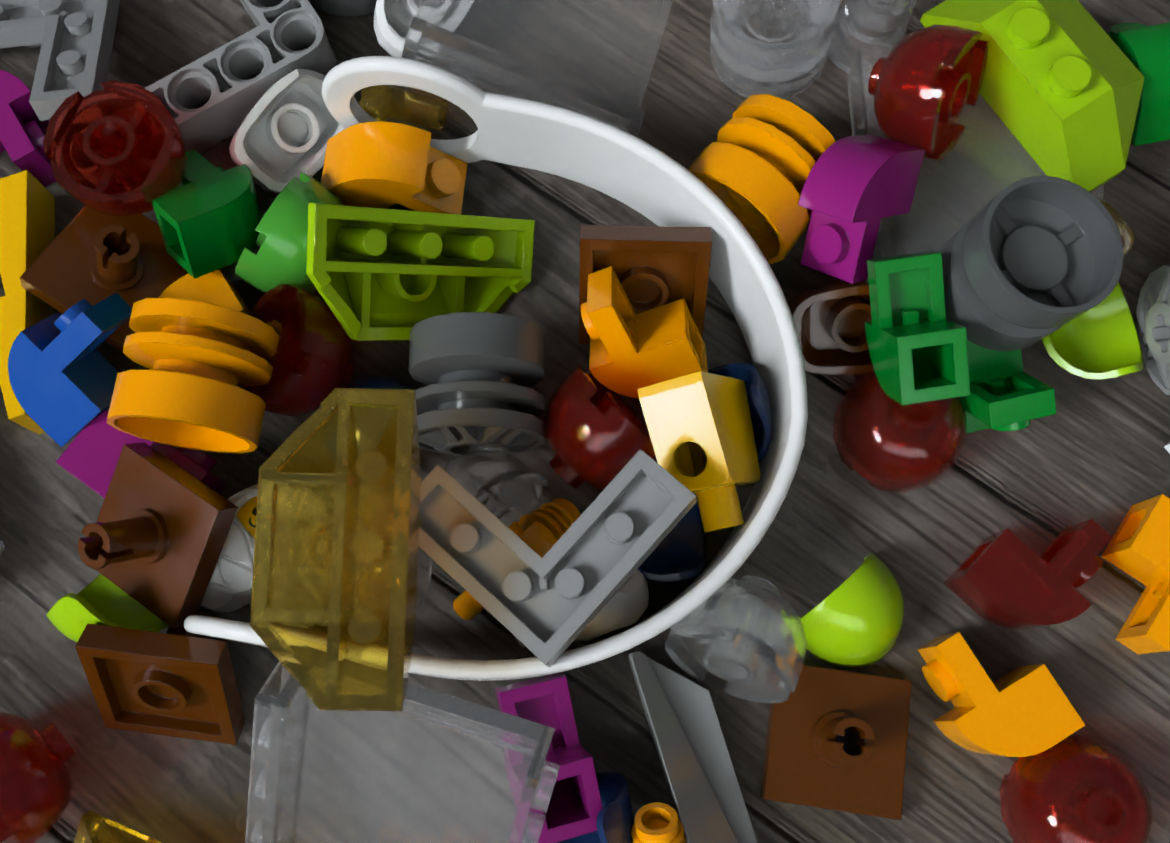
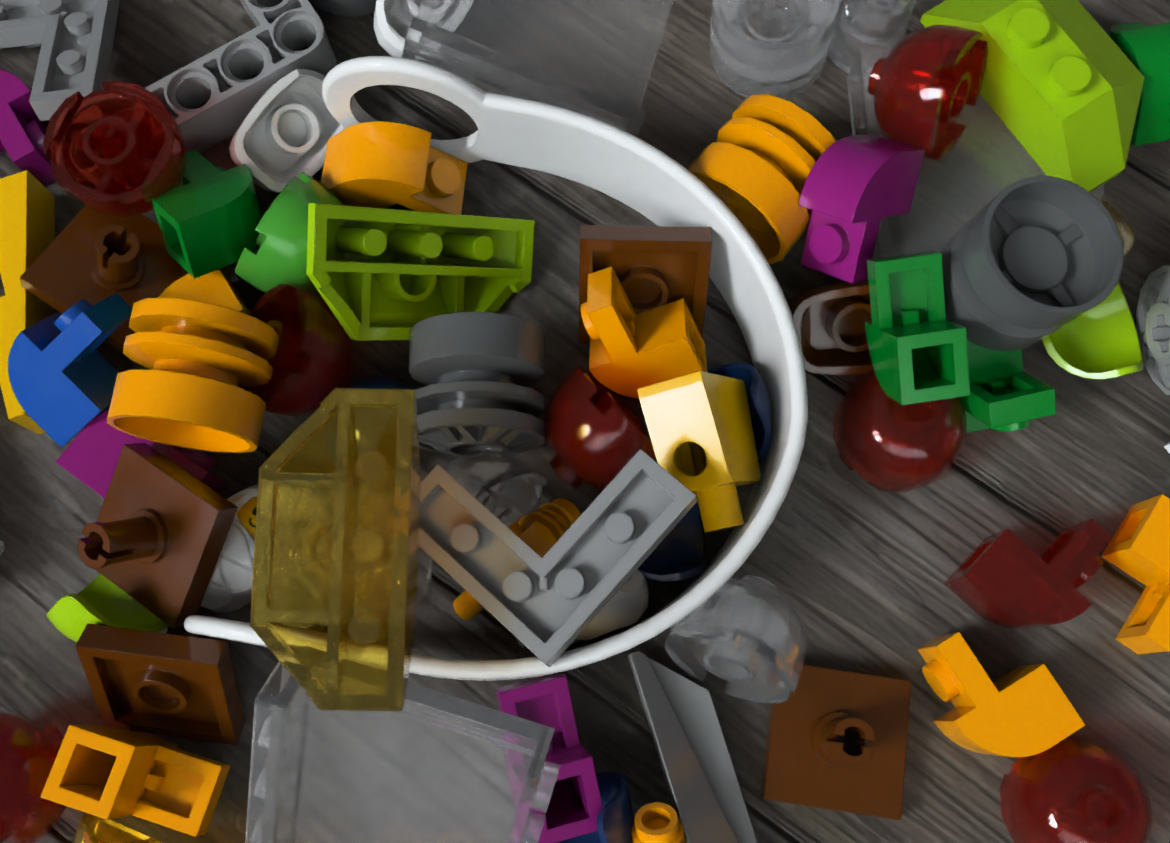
clear yellow arm [358,85,448,130] -> none
lime helmet [789,552,904,669] -> none
none -> light orange brick [40,724,231,837]

